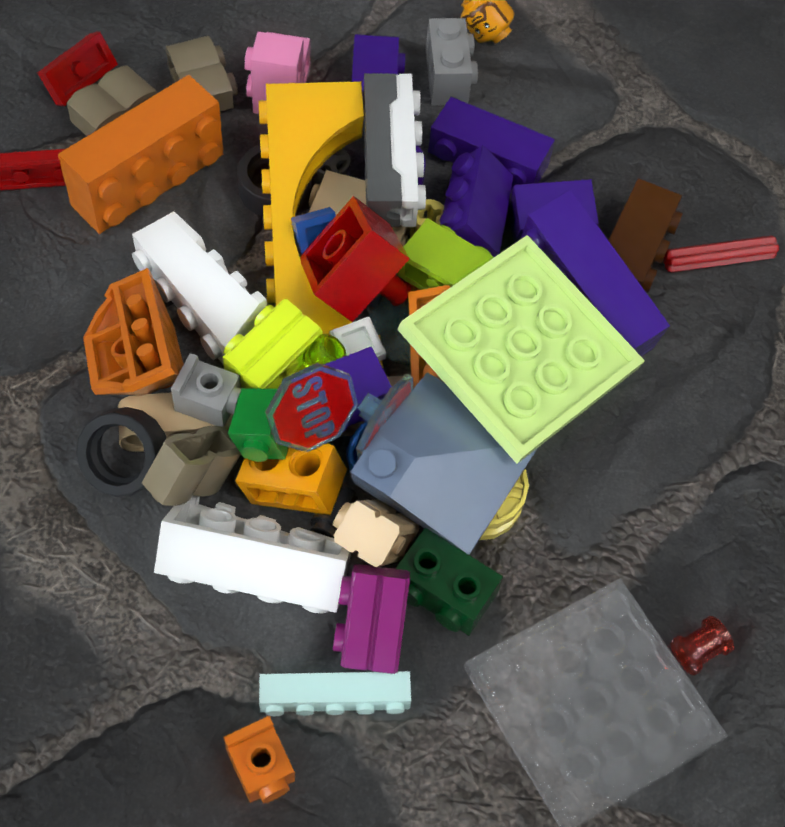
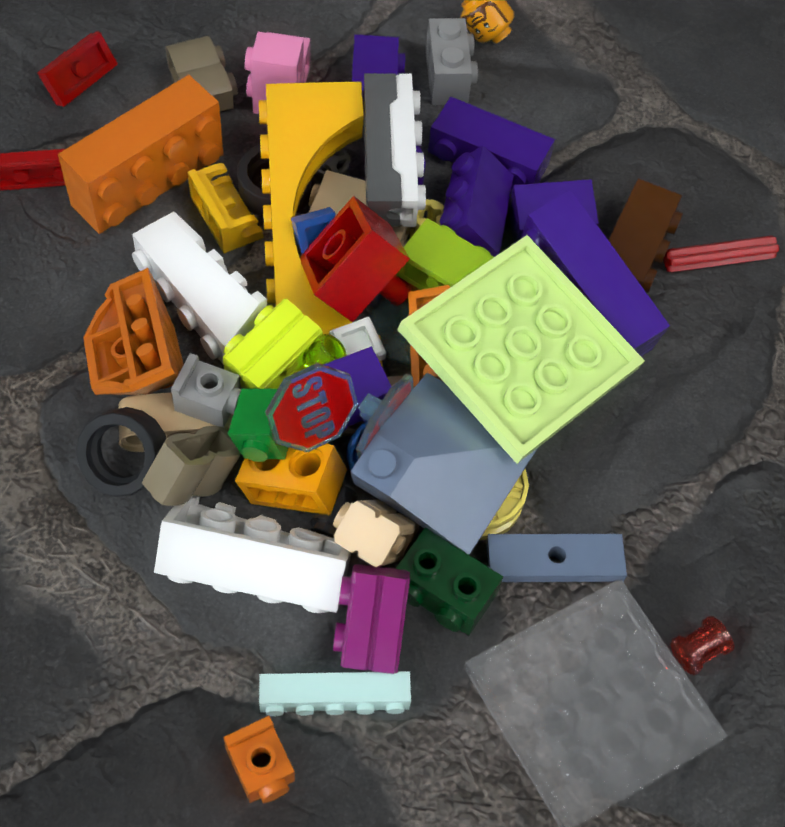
dark tan brick [67,66,157,136] -> none
none -> yellow hinge [188,163,263,253]
none -> sand blue tile [486,534,627,582]

